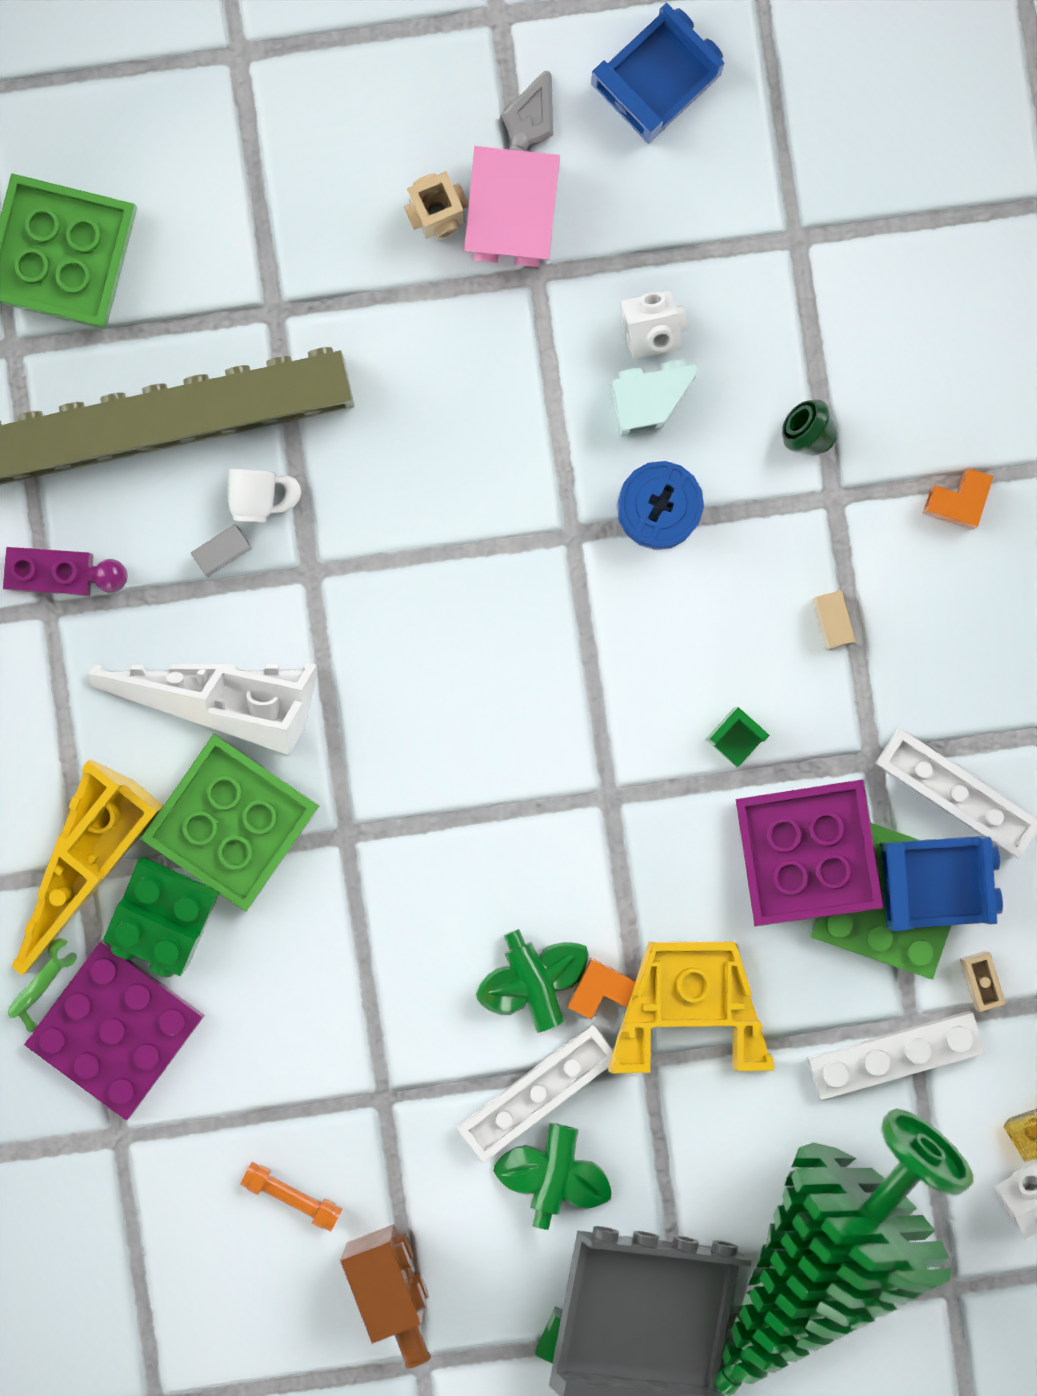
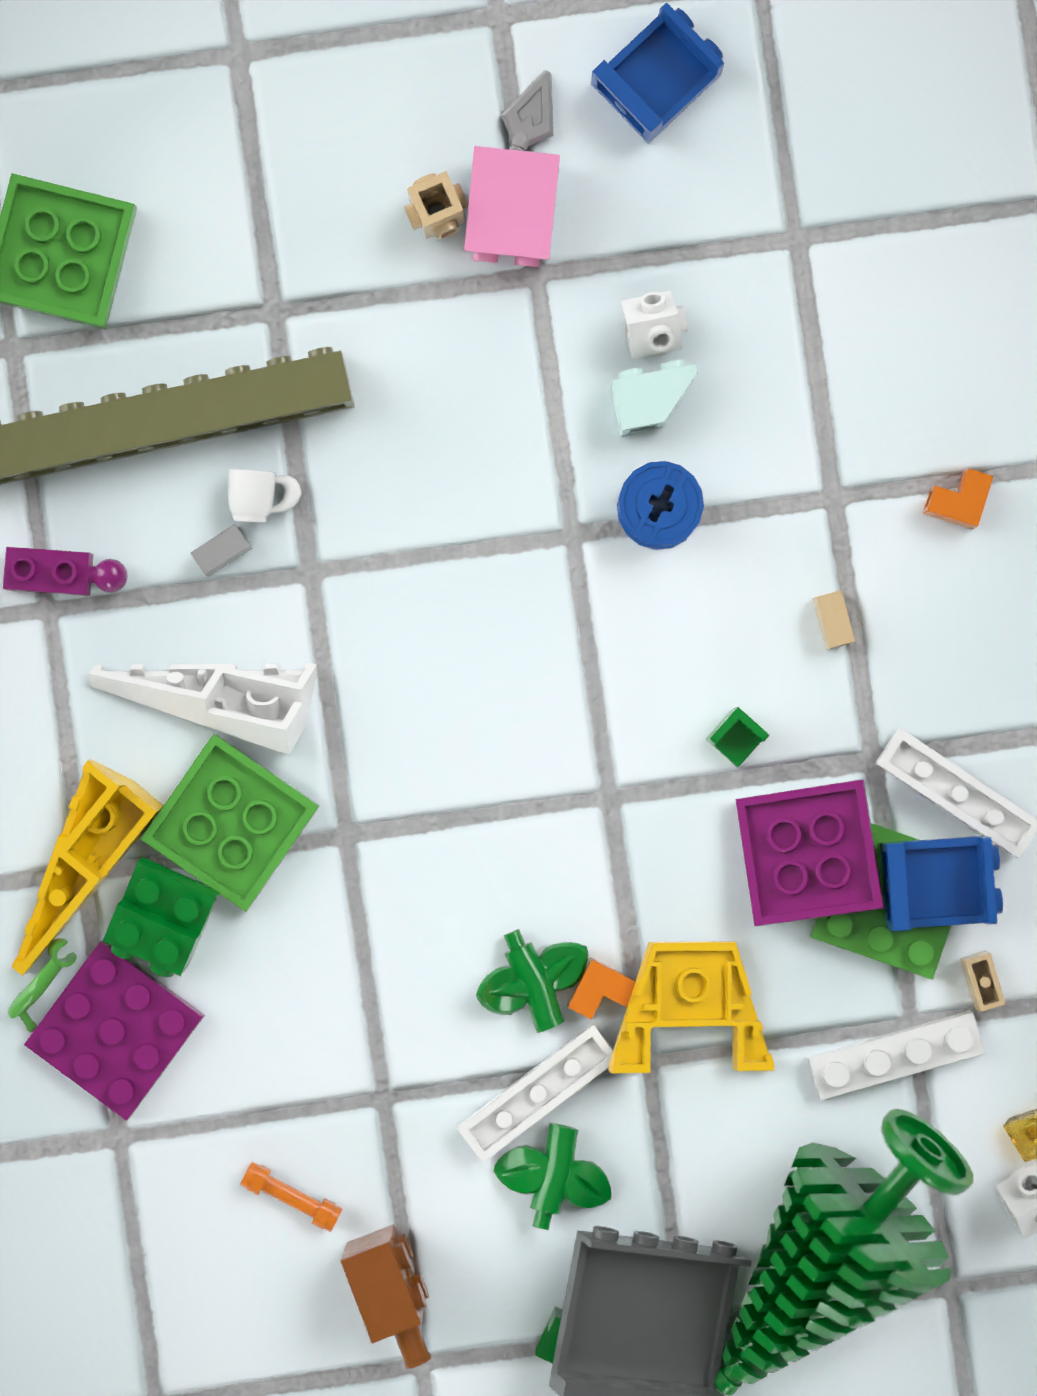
dark green cone [782,400,837,456] -> none

